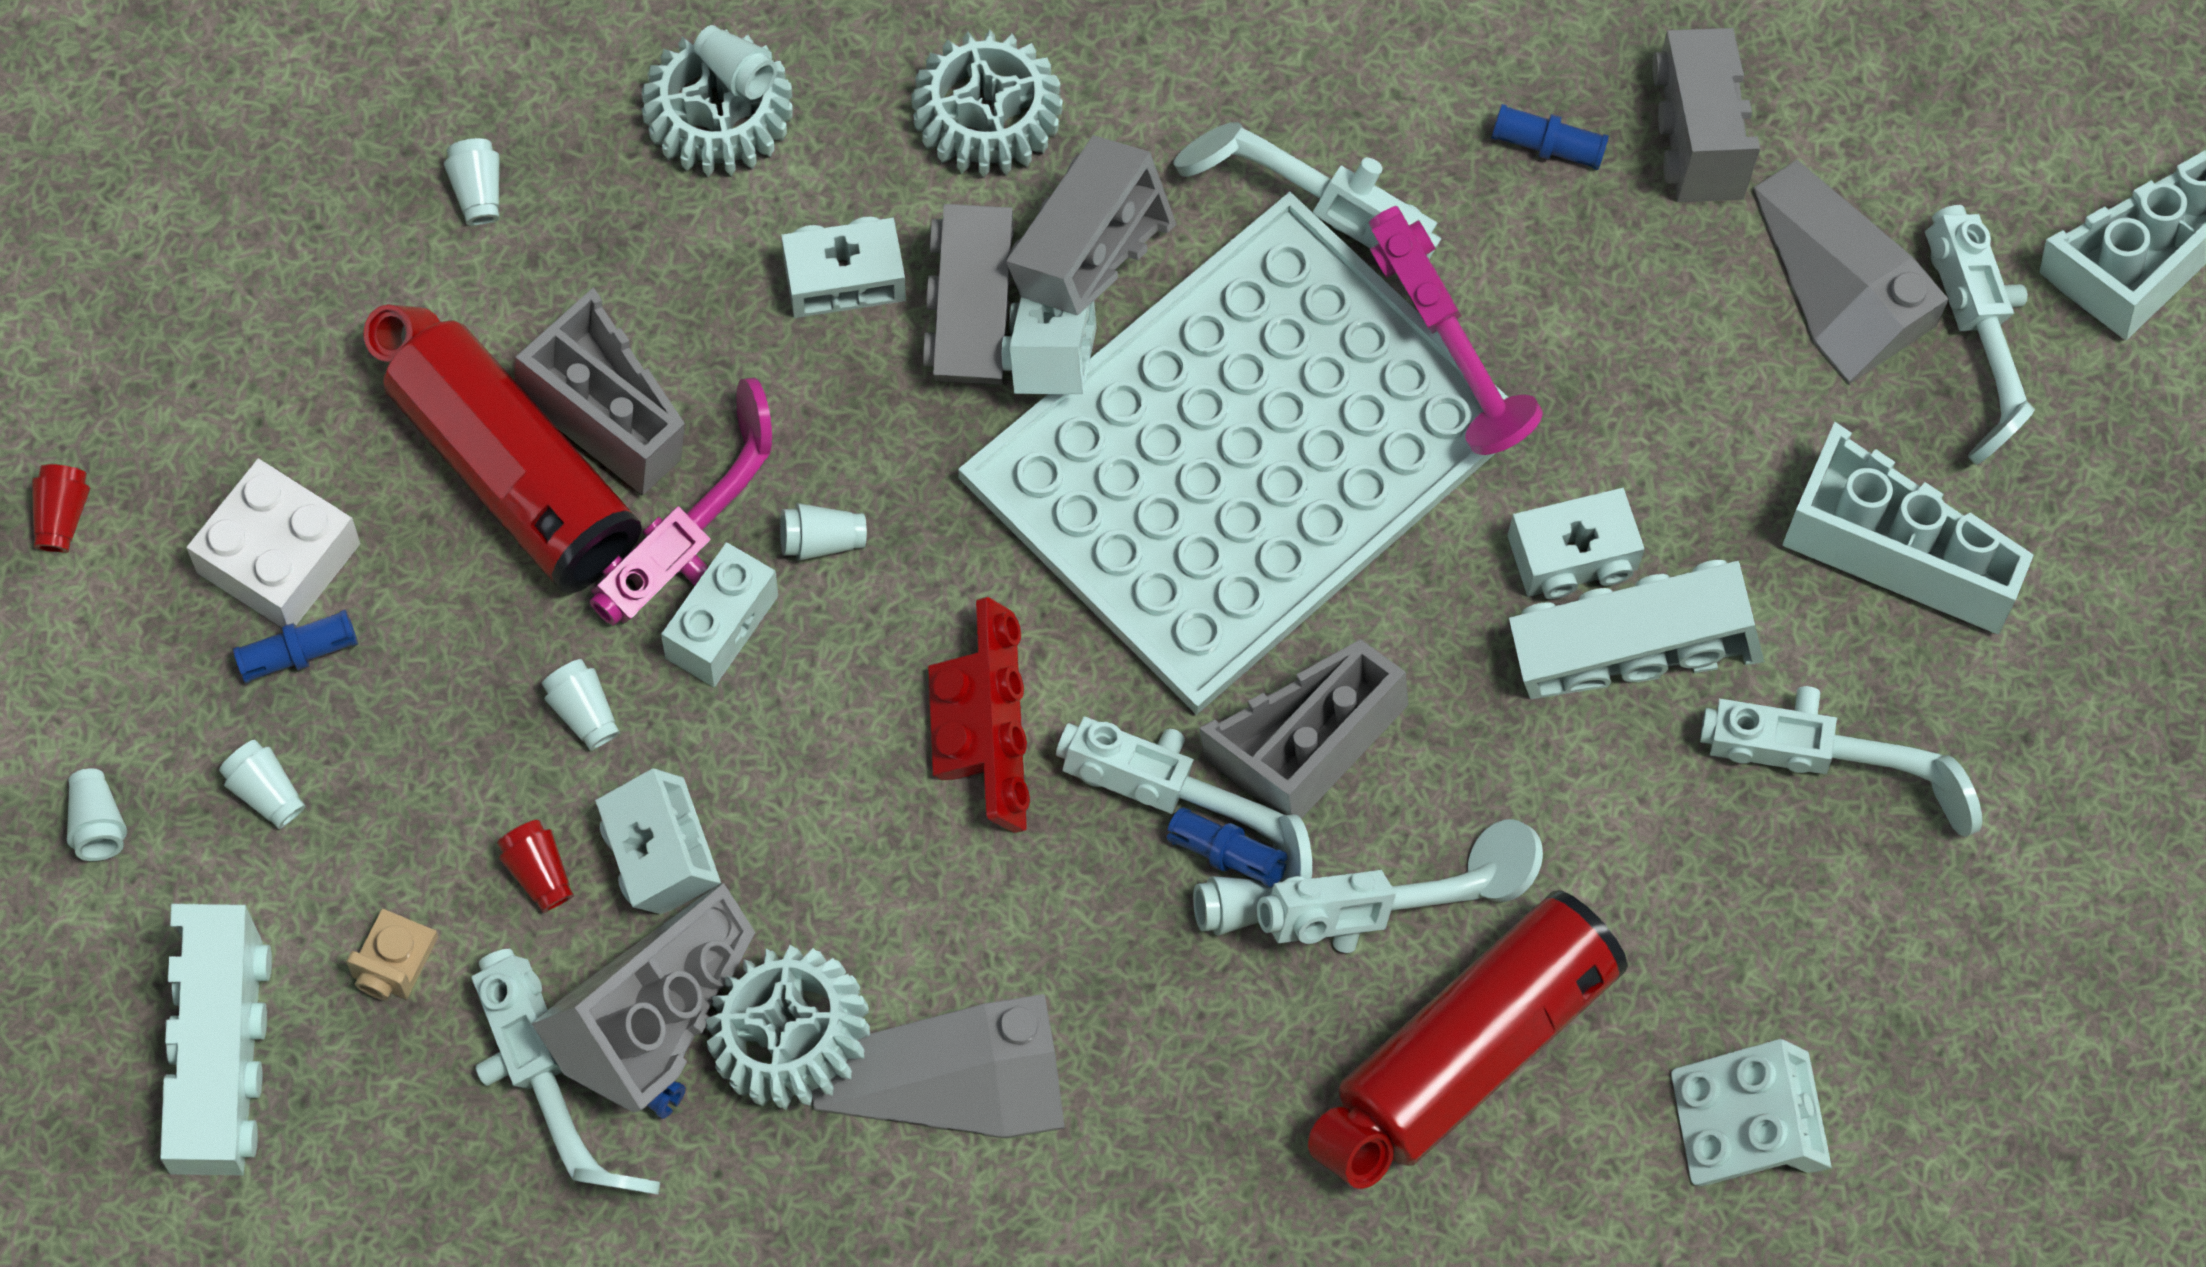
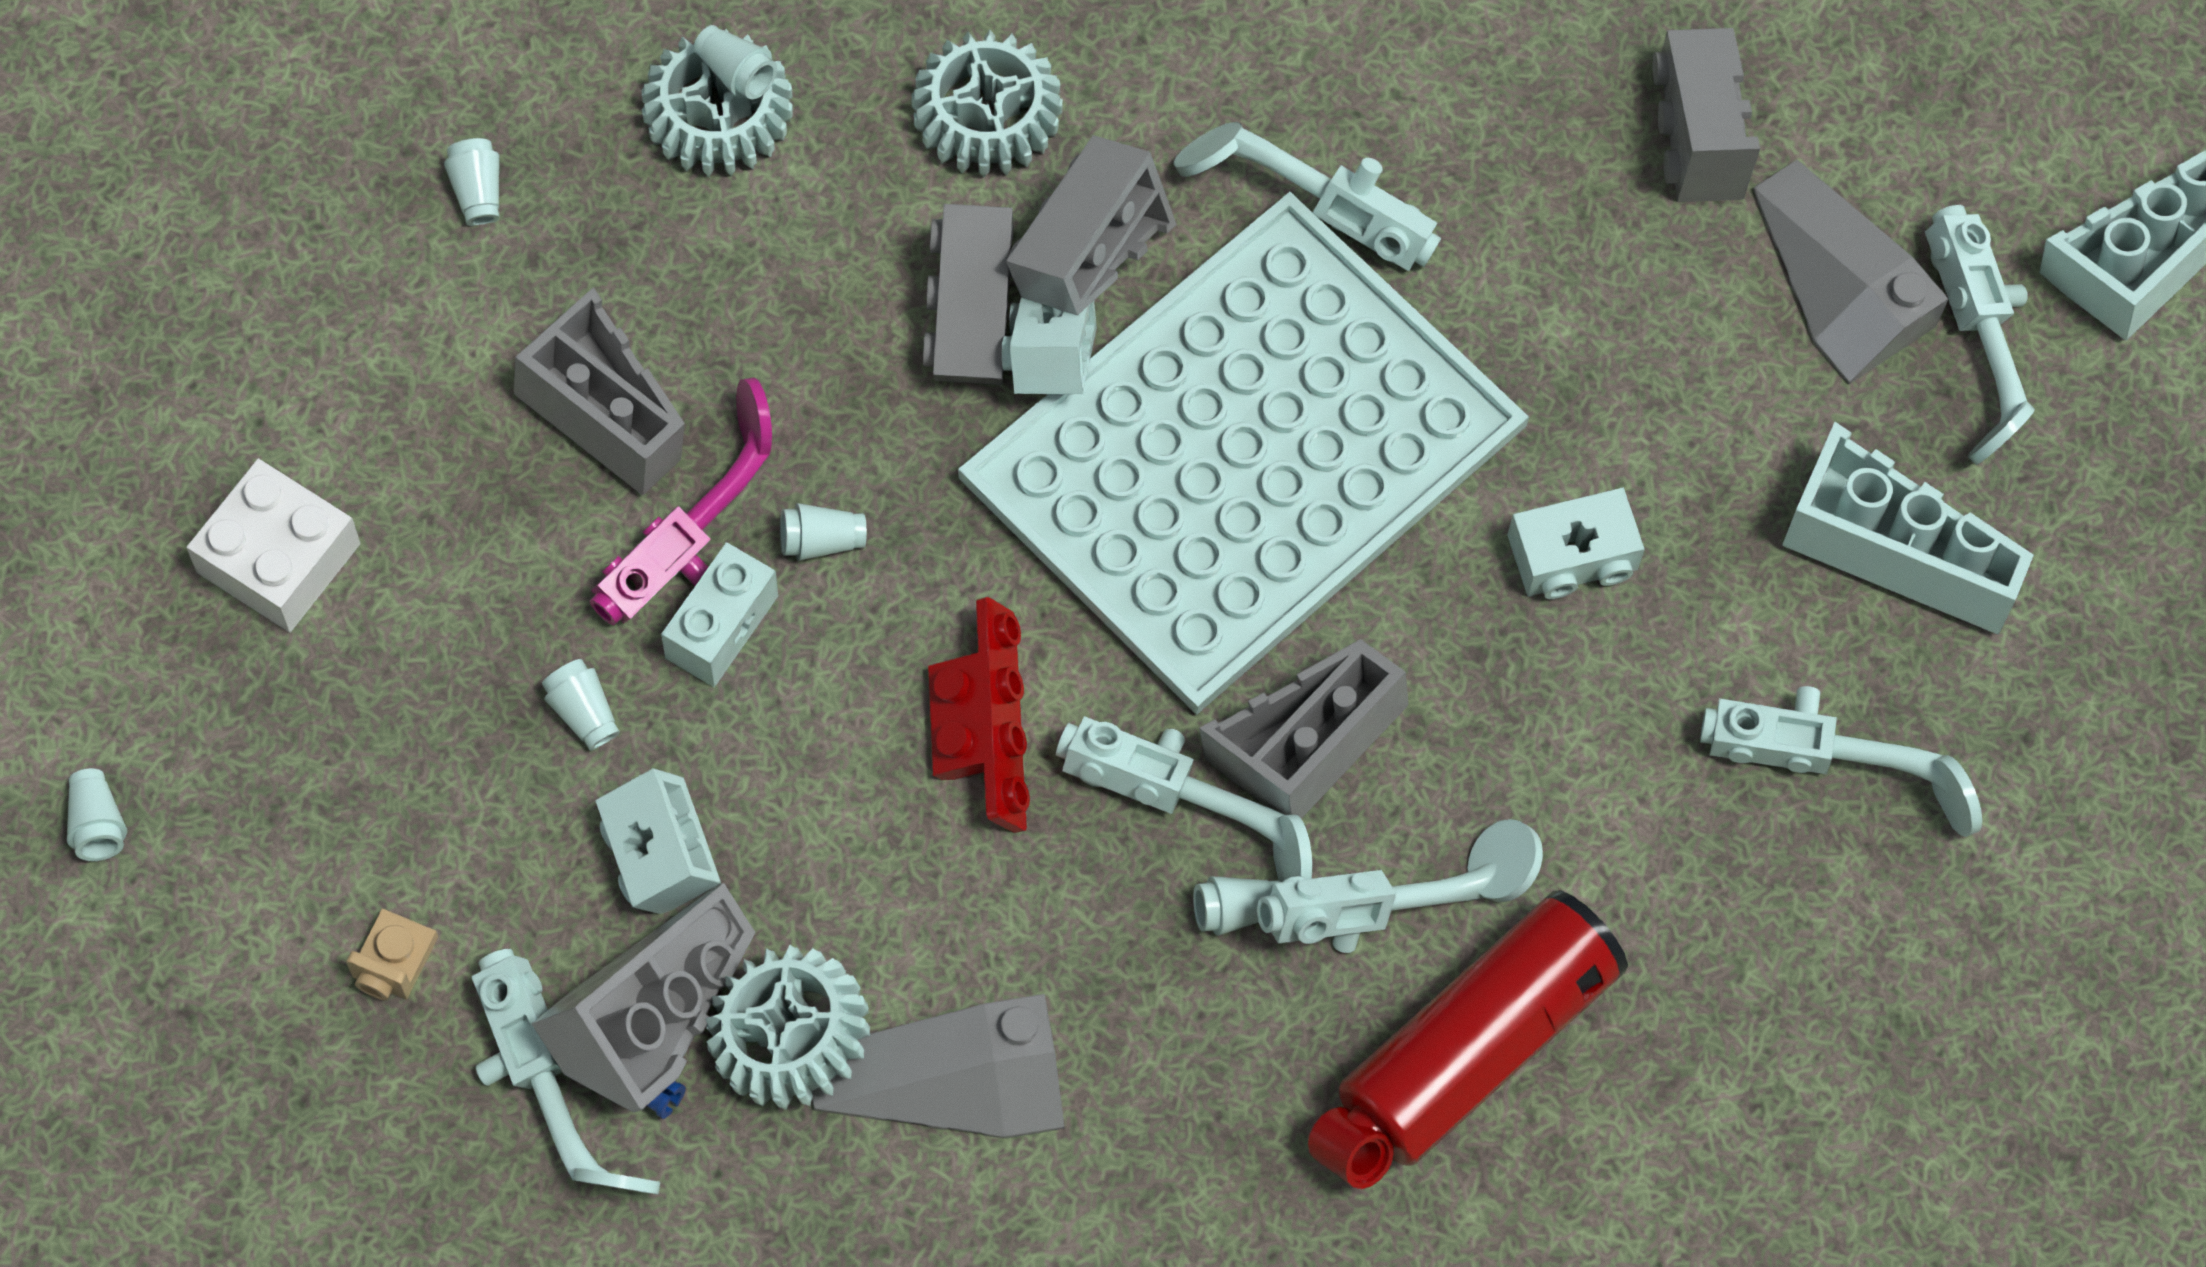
red cone [32,464,91,553] -> none
light aqua wedge [160,904,272,1175] -> none
light aqua cone [219,740,306,829] -> none
blue pin [233,609,358,684] -> none
red piece [363,304,642,594] -> none
red cone [497,819,574,913] -> none
light aqua brick [781,217,906,318] -> none
blue pin [1167,807,1288,888] -> none
dark pink piece [1368,206,1543,455] -> none
blue pin [1491,104,1609,170] -> none
light aqua wedge [1509,560,1764,699] -> none
light aqua bracket [1671,1039,1832,1186] -> none

